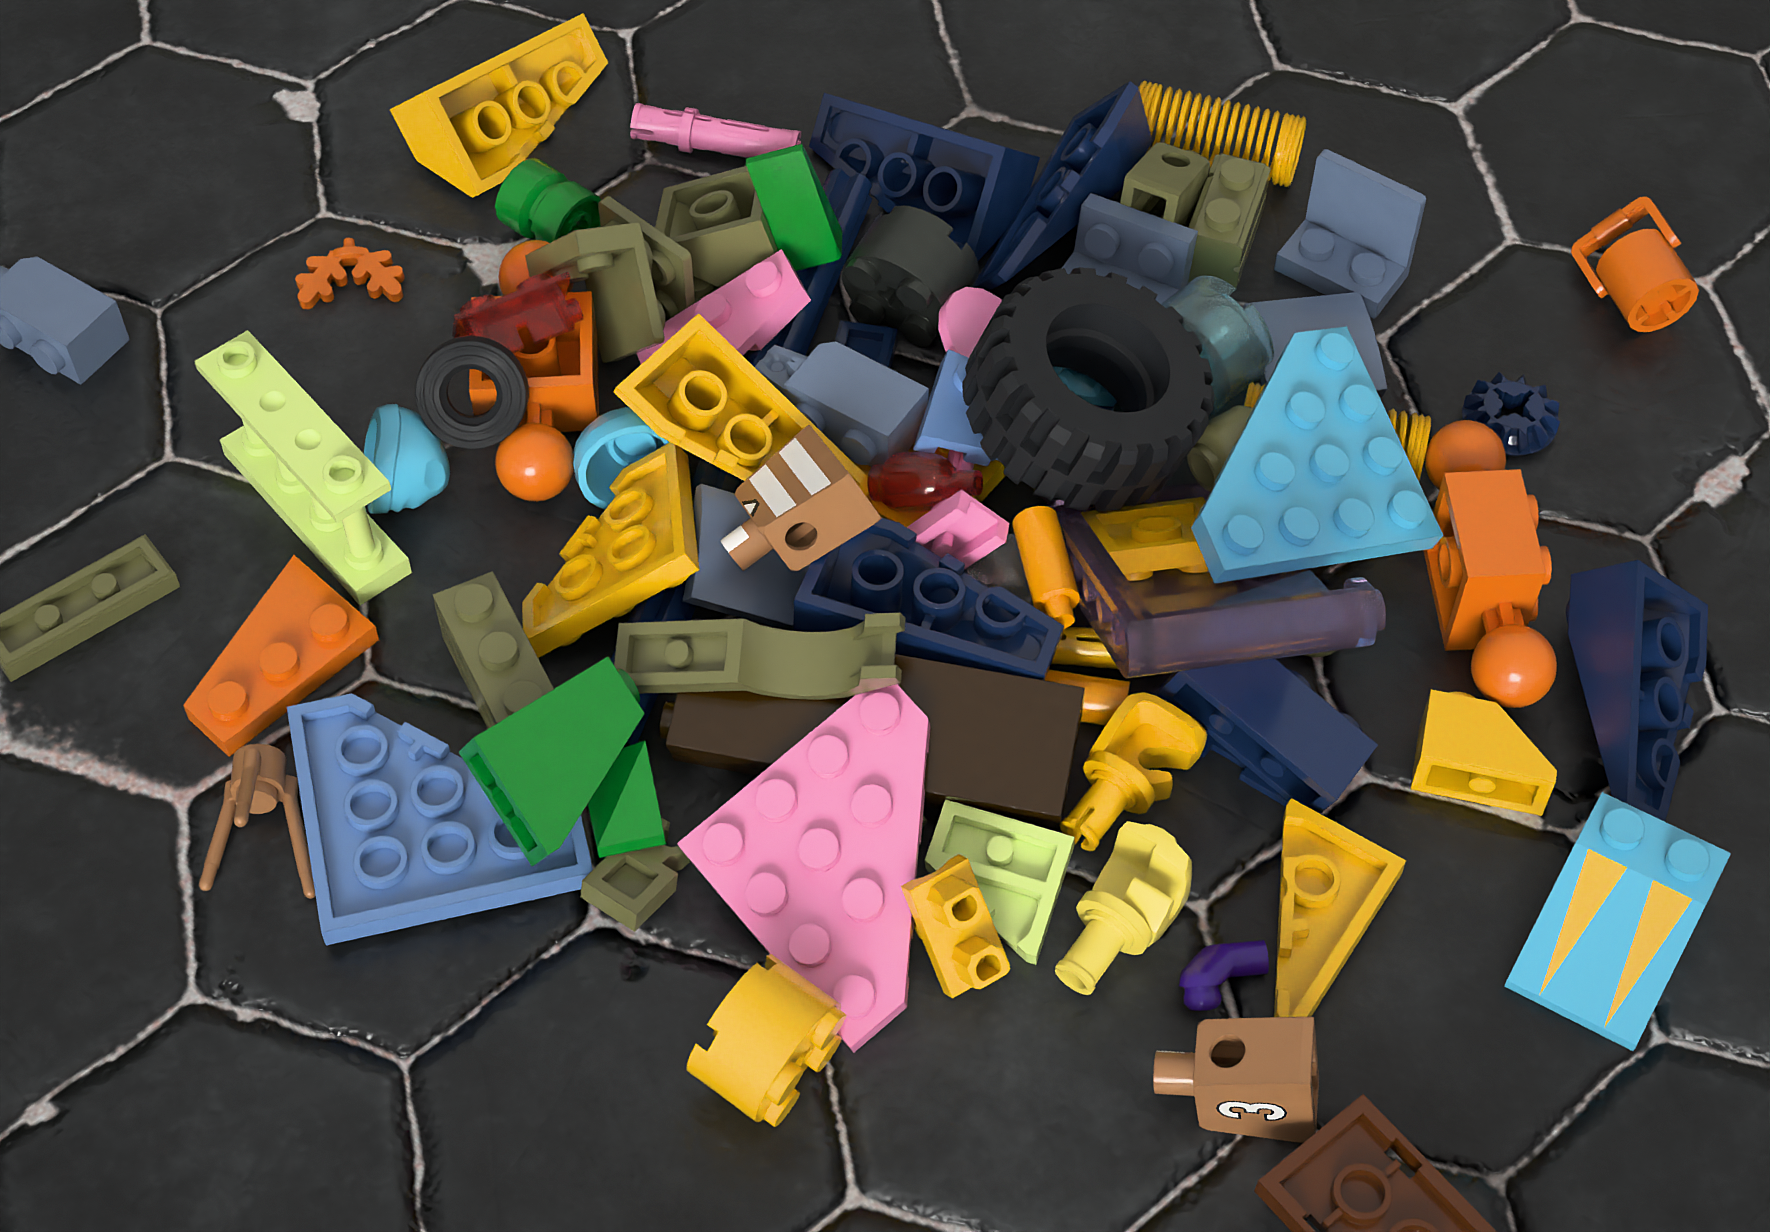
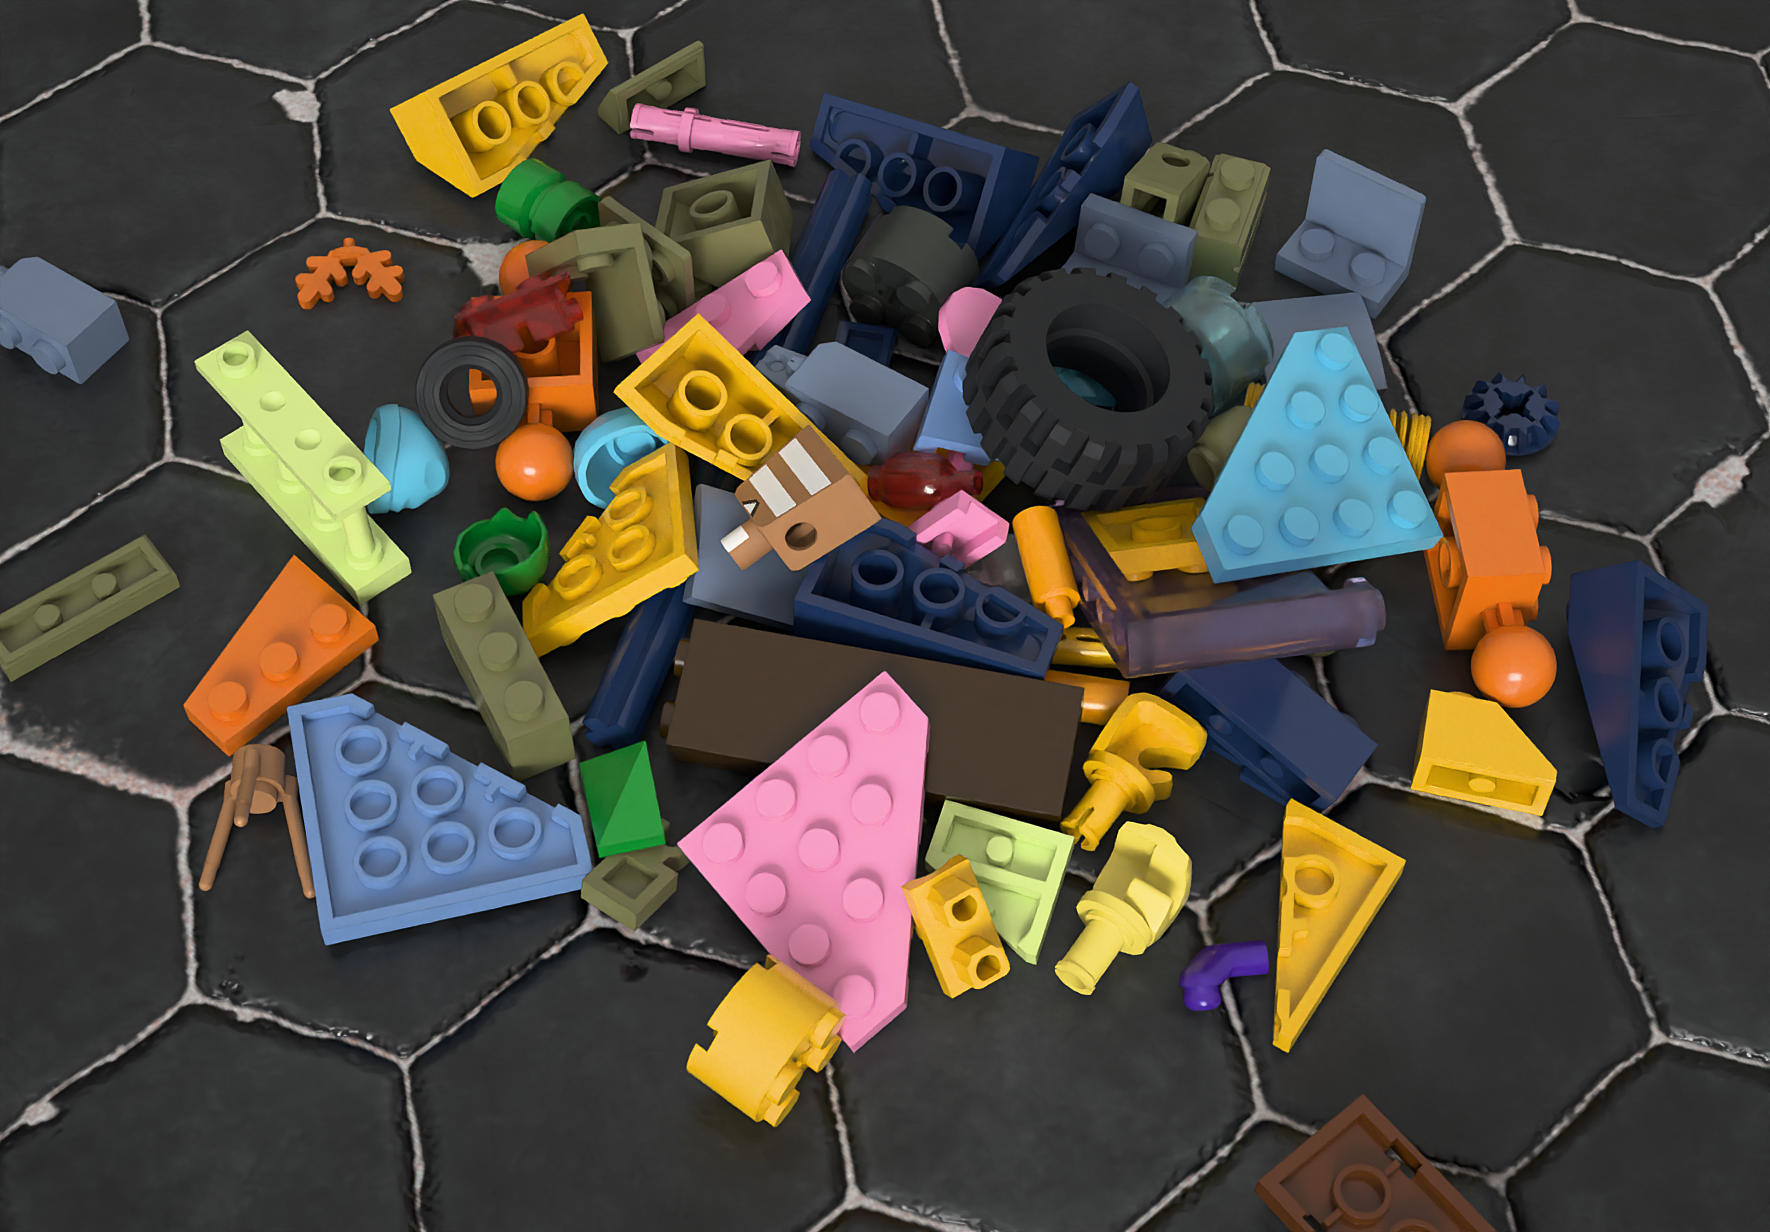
green slope [459,657,645,866] -> none
olive piece [614,613,906,700] -> none
green slope [746,144,842,271] -> none
yellow piece [1138,80,1307,187] -> none
medium nougat torso [1153,1017,1319,1143] -> none
medium azure slope [1504,792,1731,1051] -> none
orange piece [1571,197,1699,332] -> none
none -> green hair [453,507,551,598]
none -> olive slope [597,40,706,135]

